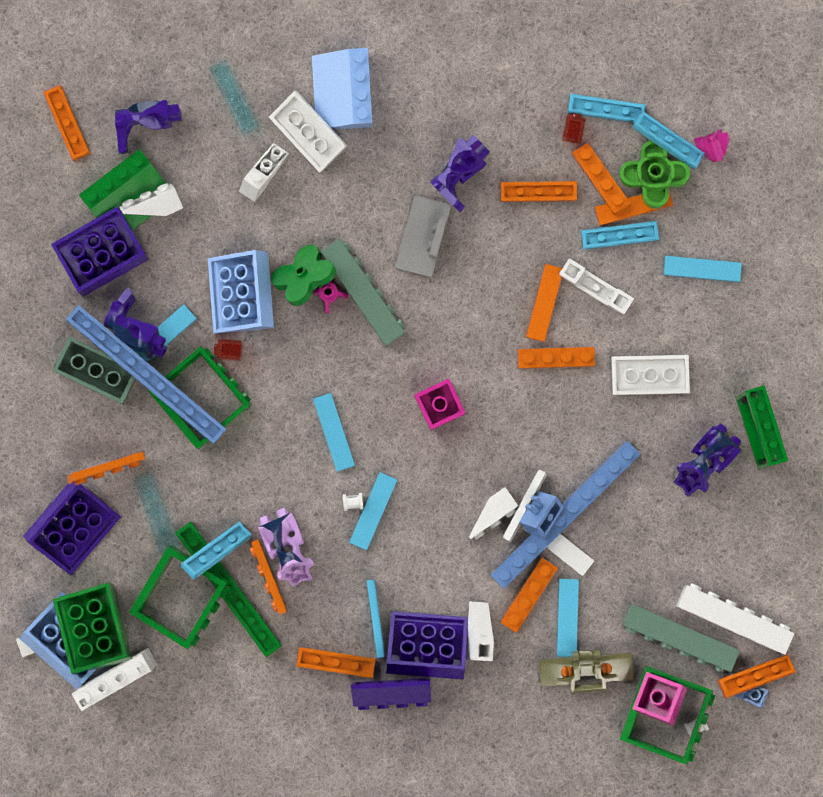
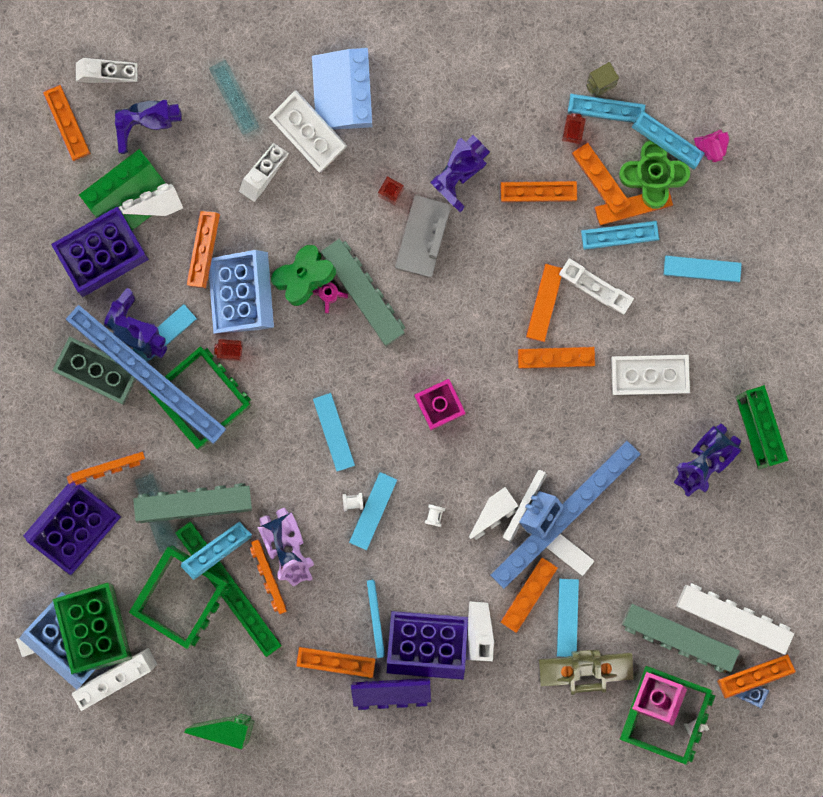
none -> white slope [76,58,137,83]
none -> sand green brick [133,483,252,524]
none -> green slope [184,713,255,749]
none -> orange plate [187,211,220,288]
none -> clear red brick [378,176,404,205]
none -> white bush [425,504,446,527]
none -> olive brick [586,62,619,97]

